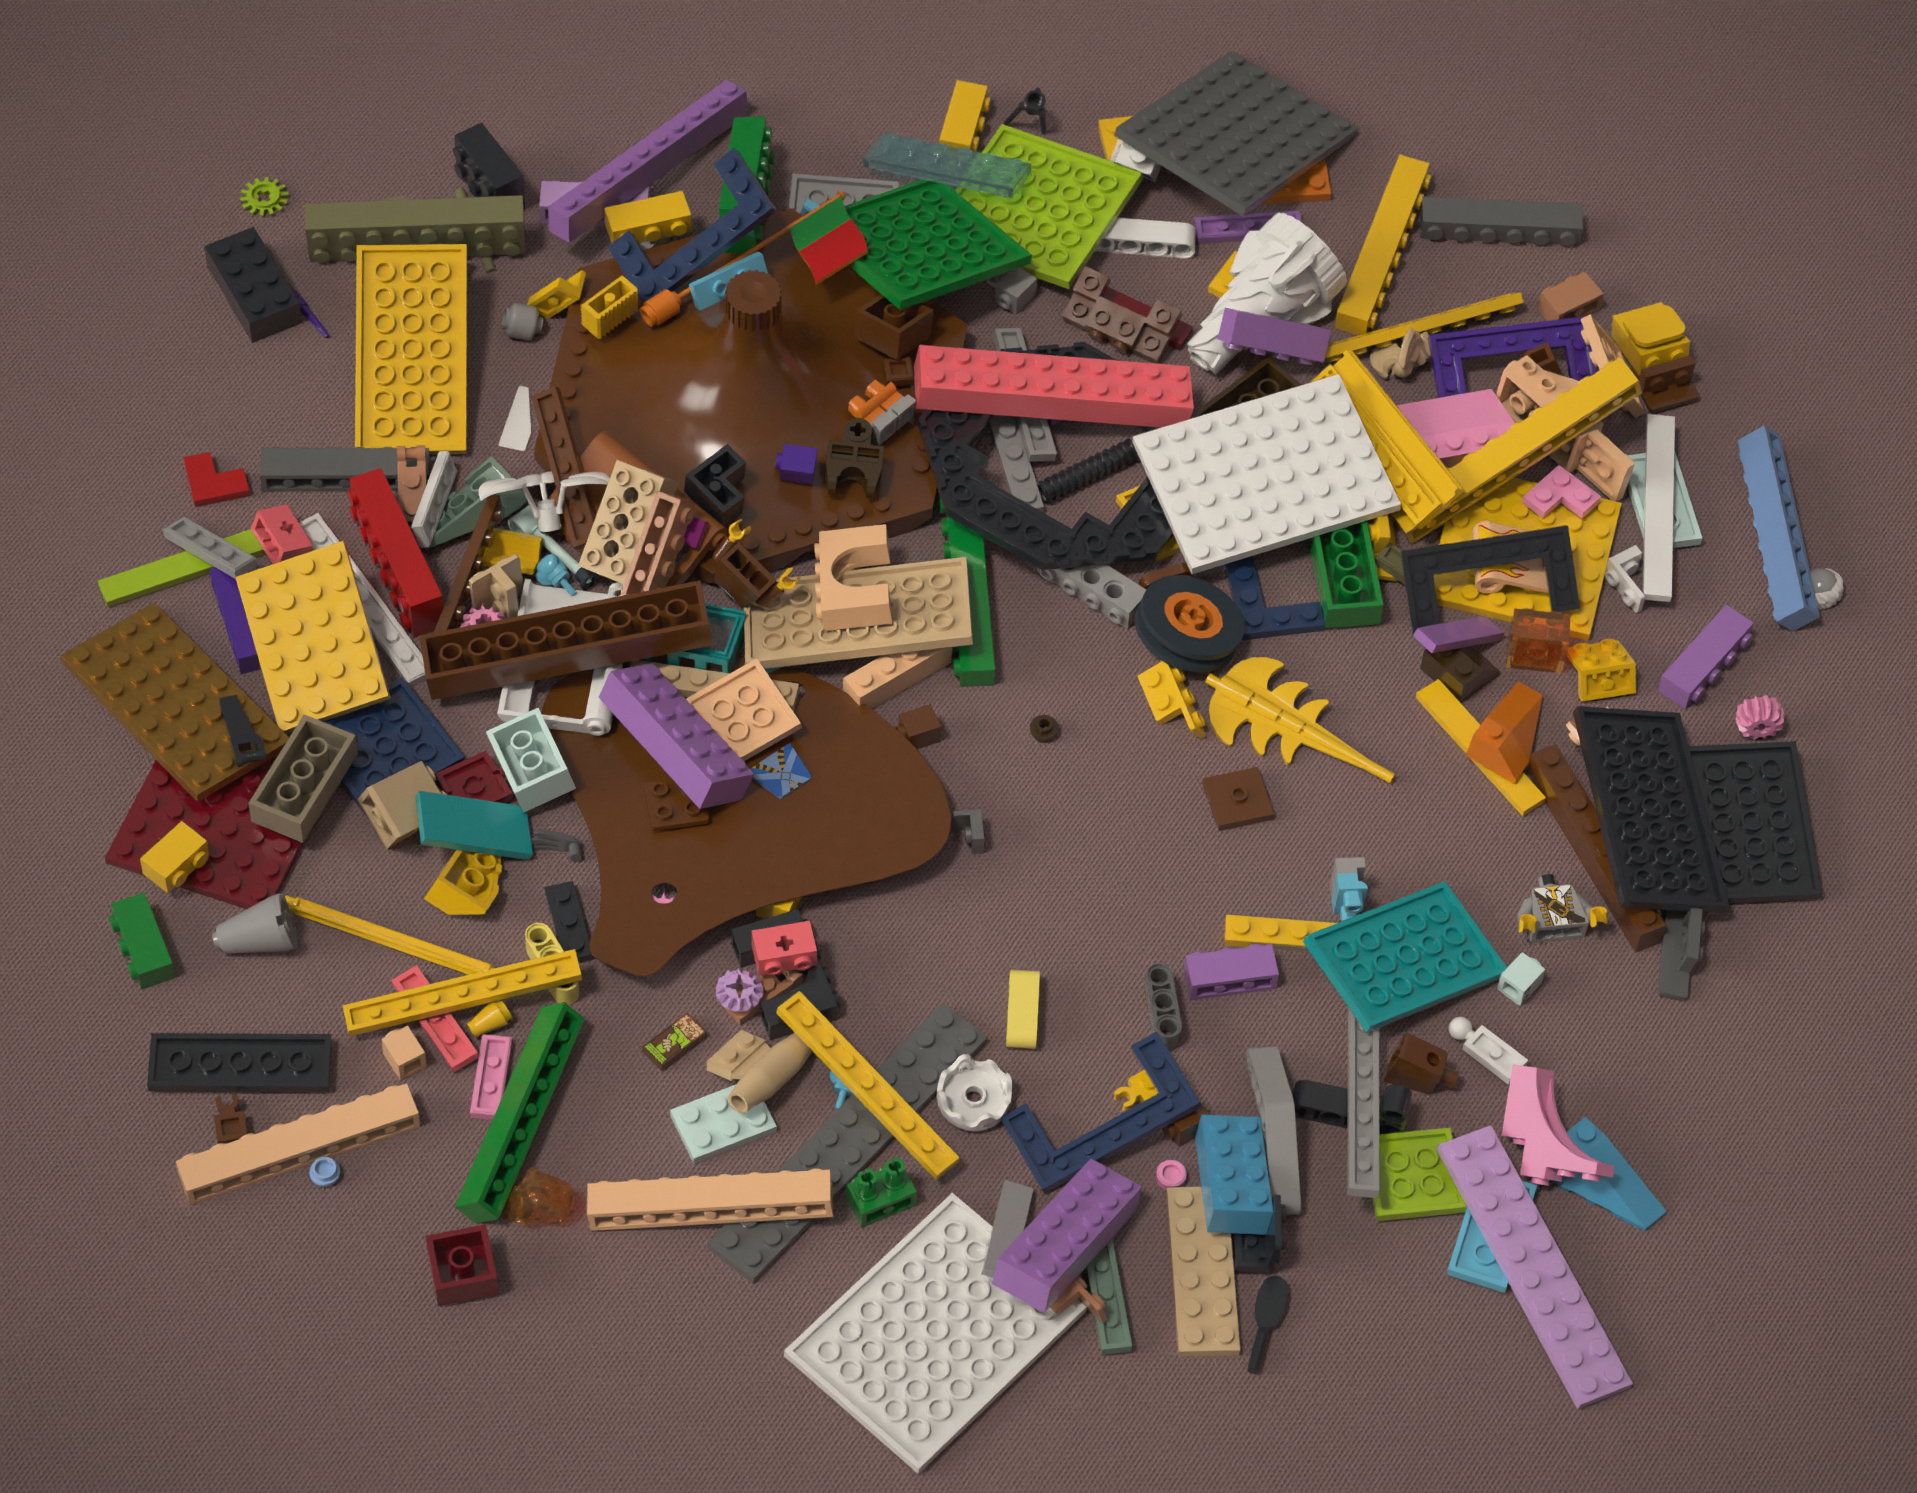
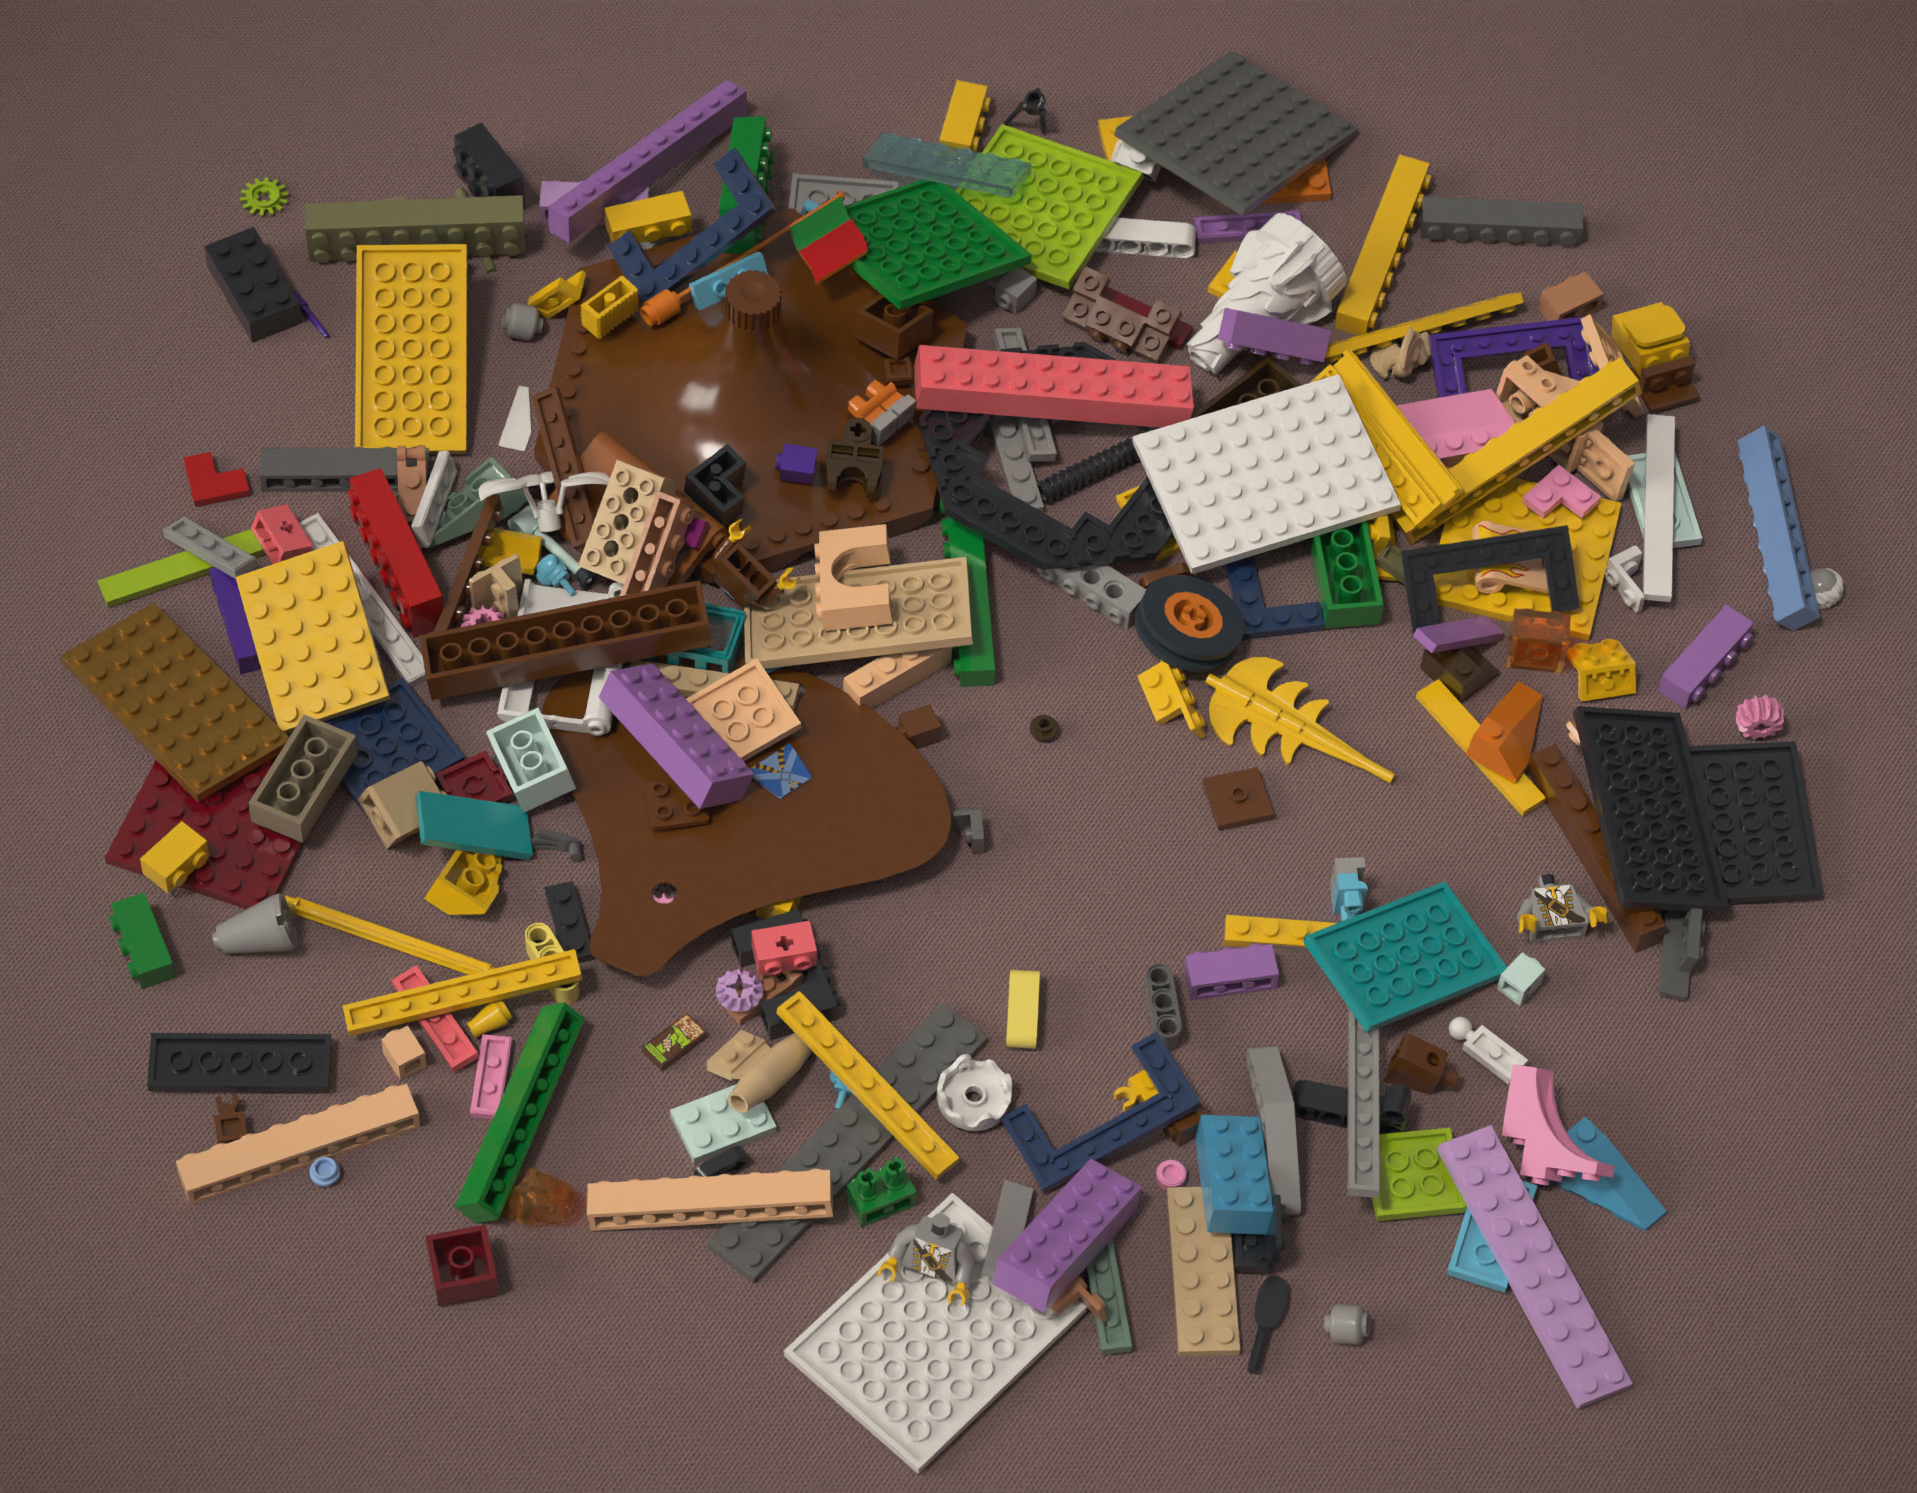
black piece [219,695,267,767] -> none
none -> black beam [693,1146,750,1177]
none -> light grey torso [878,1214,975,1307]
none -> light grey head [1324,1304,1371,1345]

